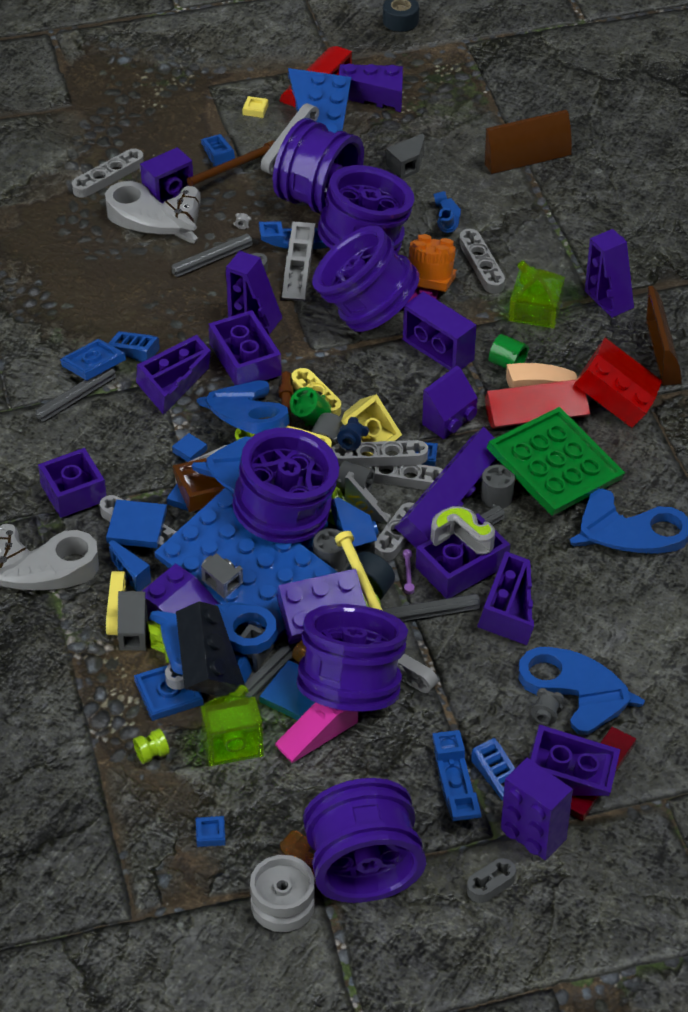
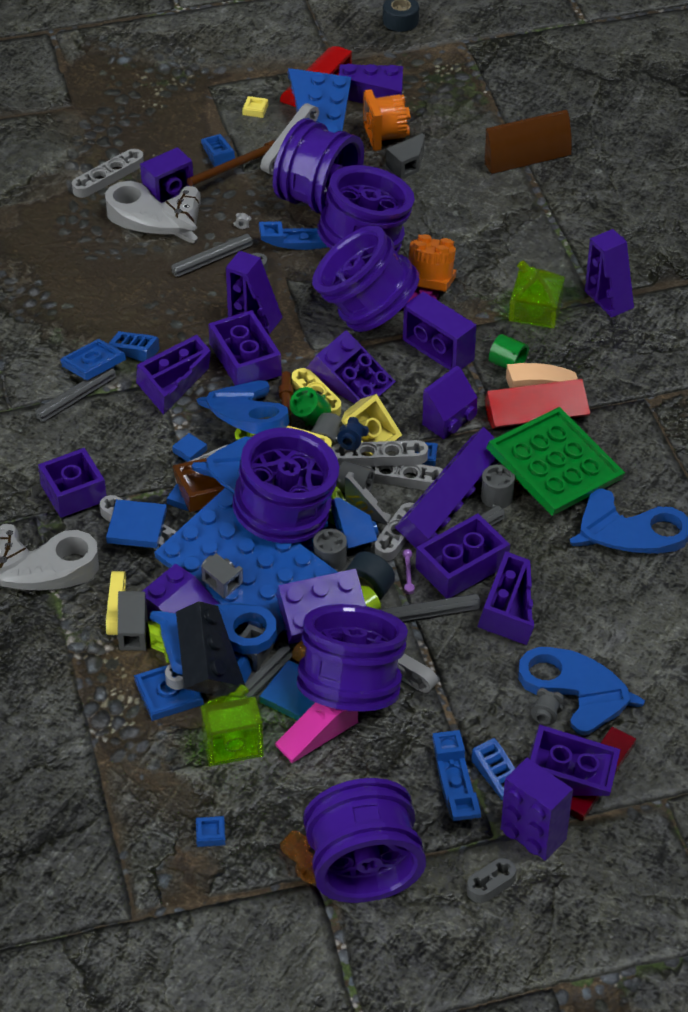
blue slope [109,540,151,591] -> none
lime wheel [133,728,170,764] -> none
light grey wheel [250,855,315,932] -> none
light grey slope [282,221,315,301] -> none
light yellow bar [335,531,383,611] -> none
light grey animal [431,506,495,554] -> none
blue arm [433,191,461,233] -> none
light grey beam [459,229,505,294] -> none
red slope [574,338,662,428] -> none
reddish brown slope [646,286,682,386] -> none
none -> dark purple slope [306,330,396,404]
none -> orange piece [363,89,411,151]

